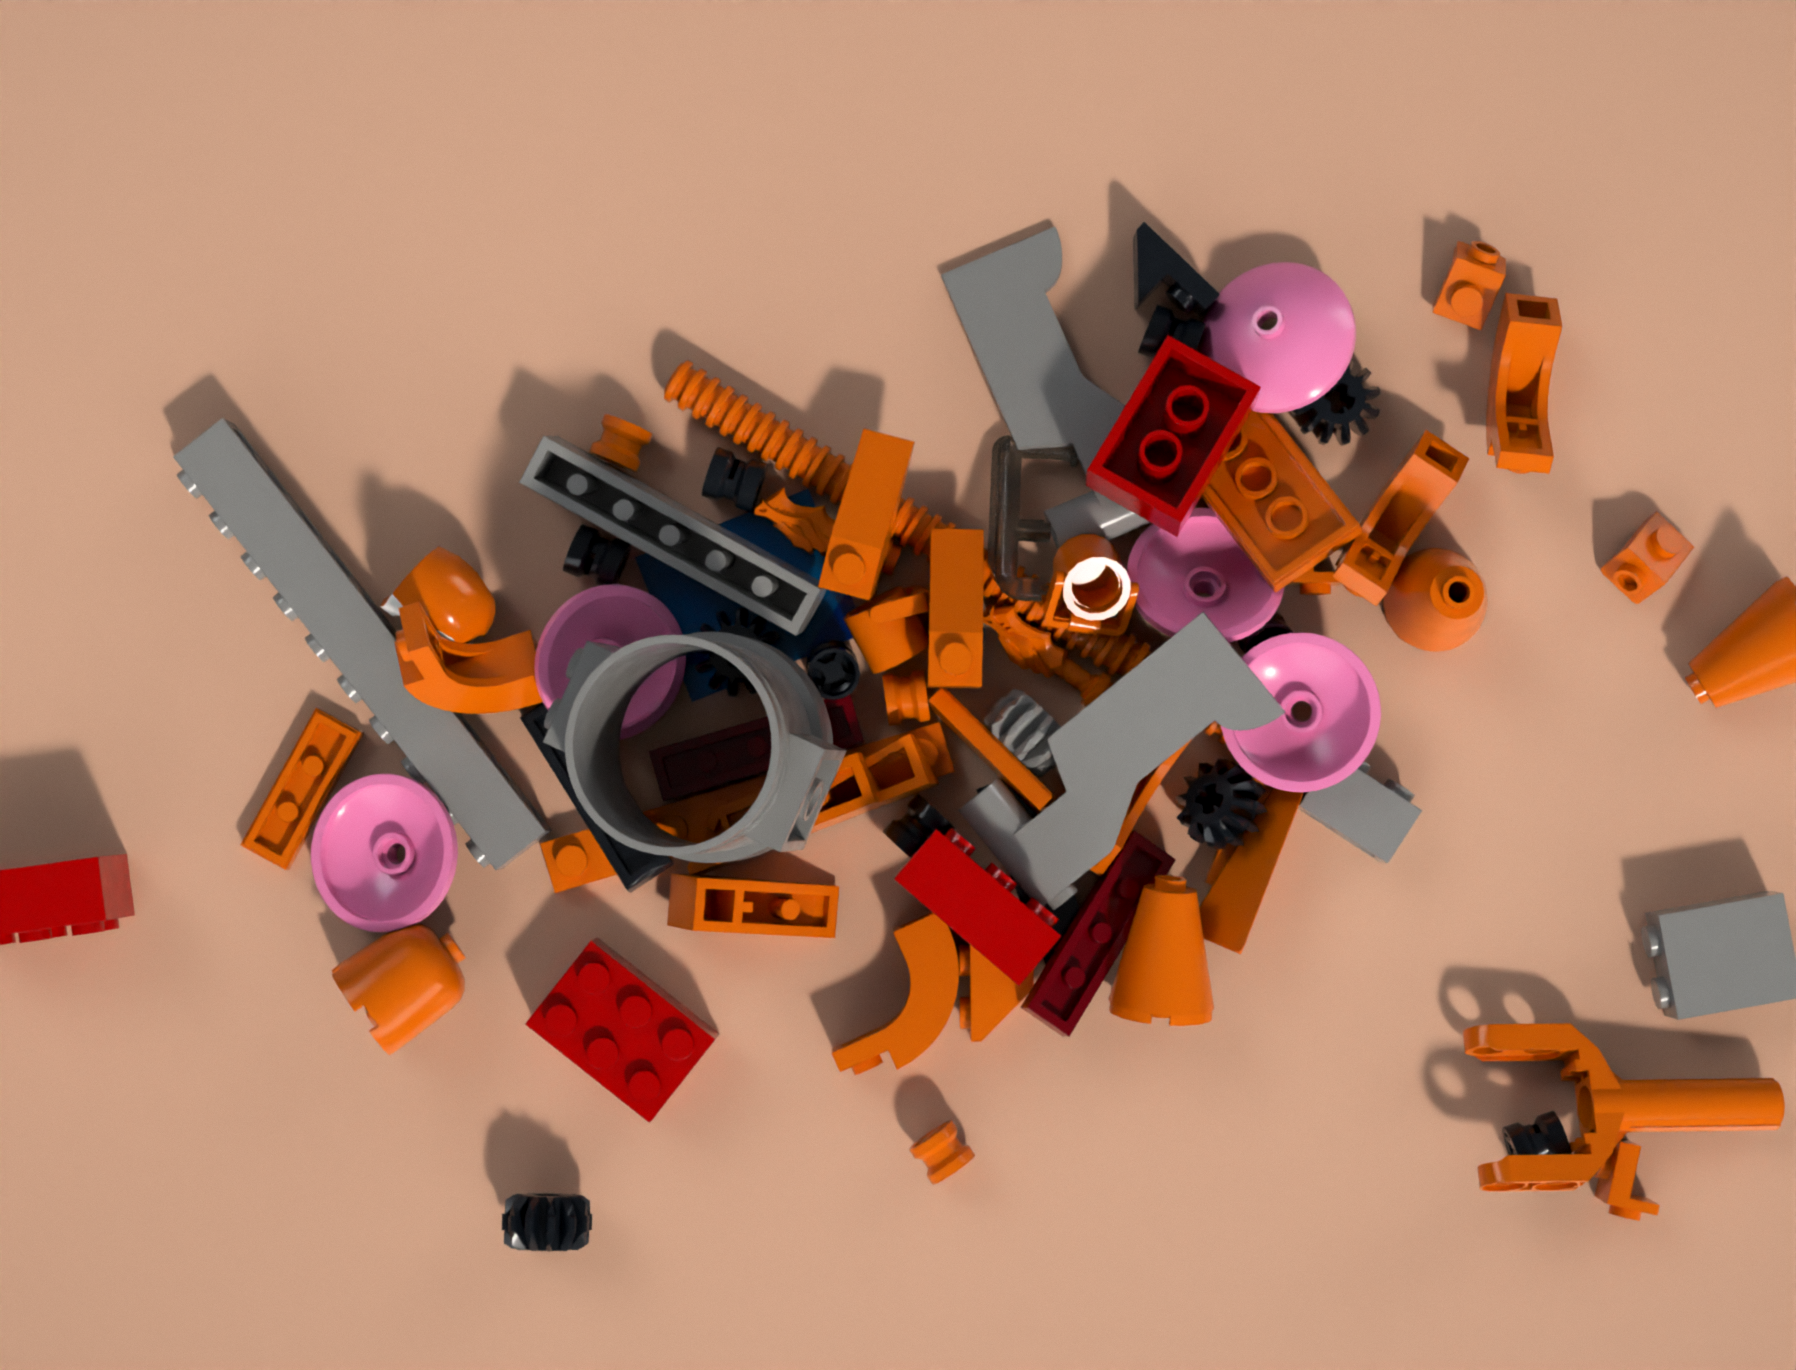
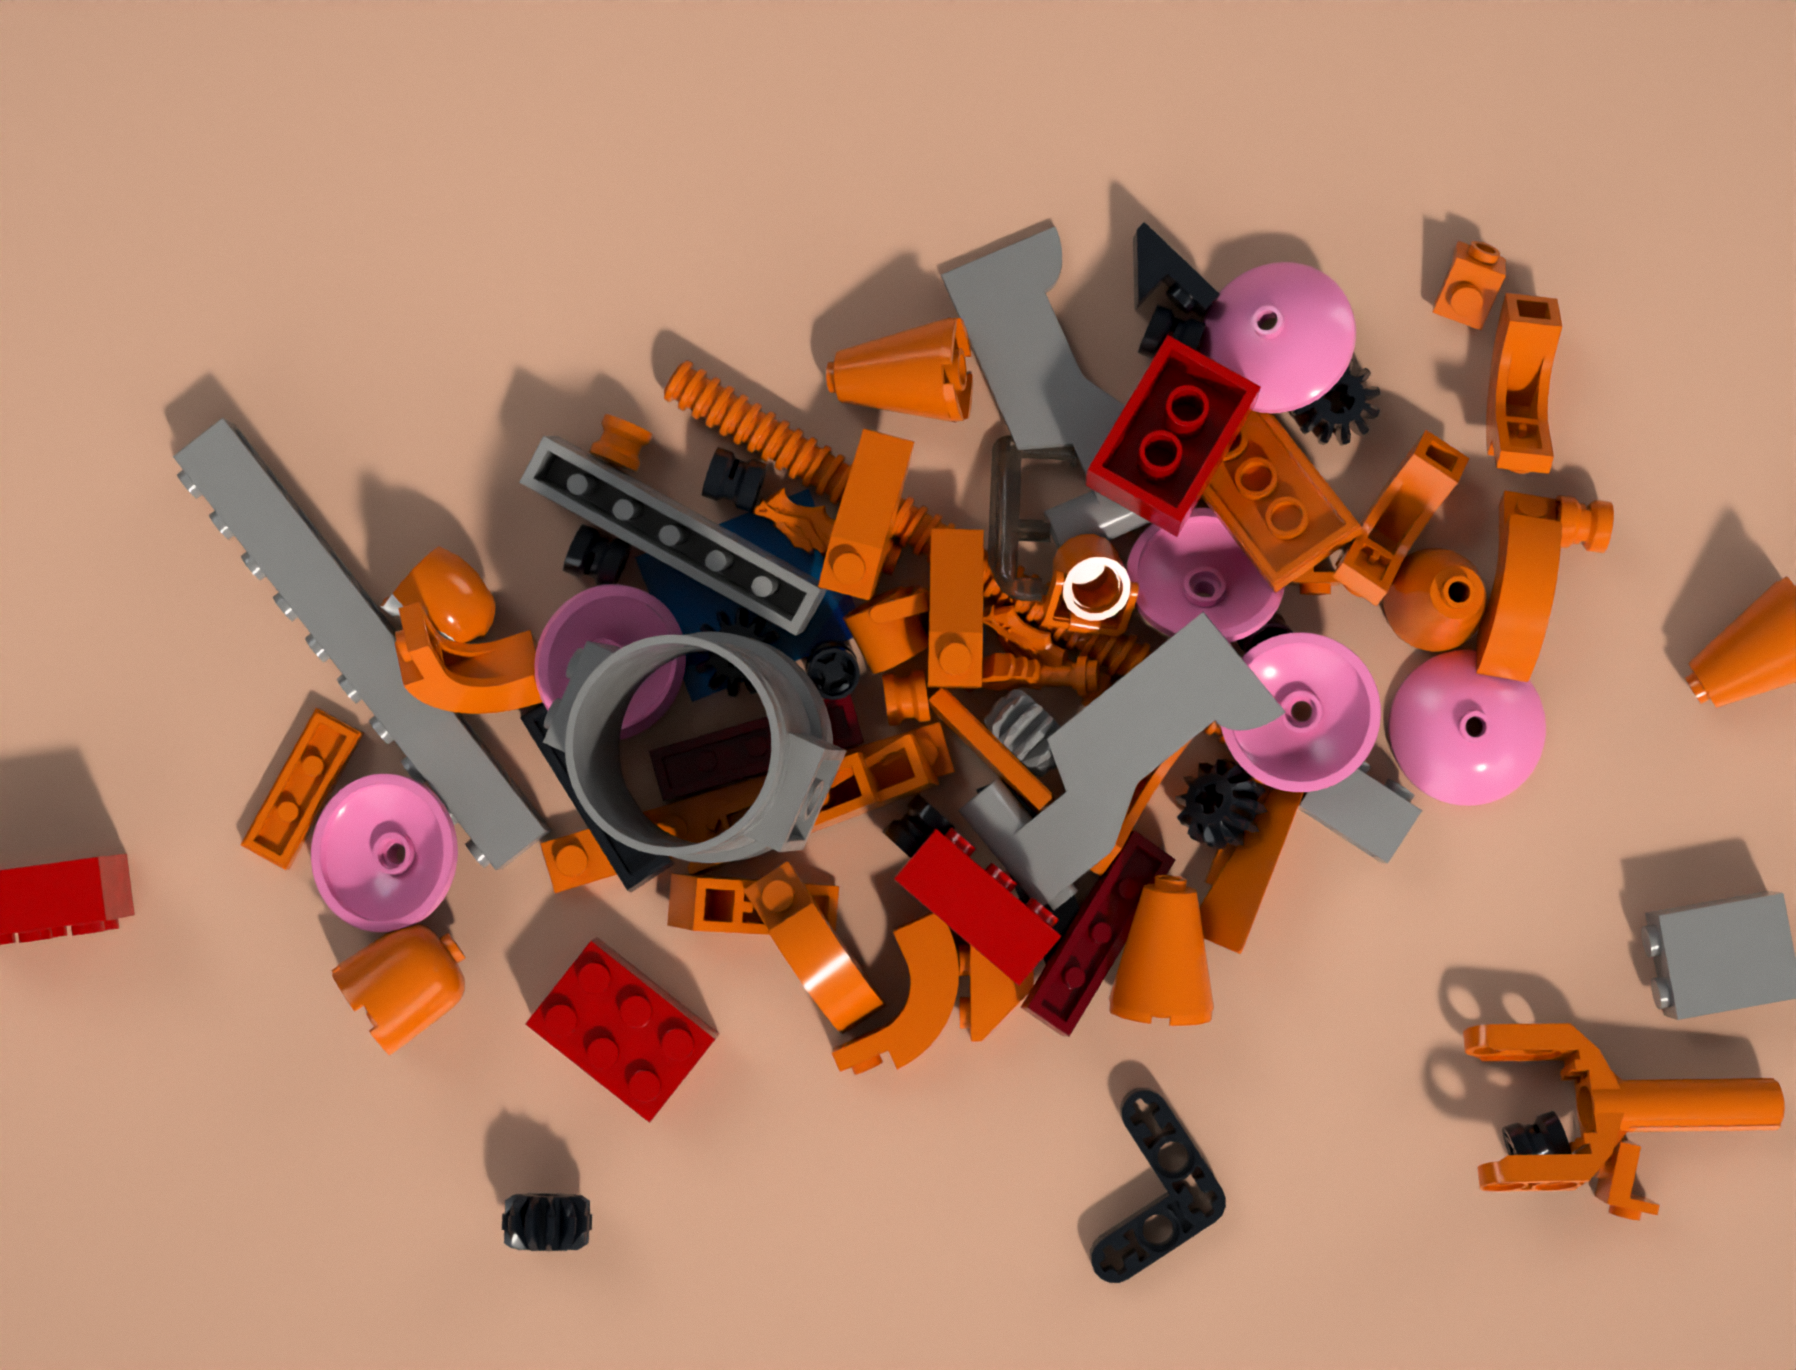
orange wheel [909,1120,975,1185] -> none
orange bracket [1601,511,1694,604] -> none
none -> orange arch [743,861,887,1034]
none -> orange cone [826,317,973,423]
none -> orange piece [953,653,1101,696]
none -> black beam [1090,1088,1226,1283]
none -> bright pink dish [1388,650,1546,806]
none -> orange arch [1476,490,1562,682]
none -> orange wheel [1556,495,1614,553]

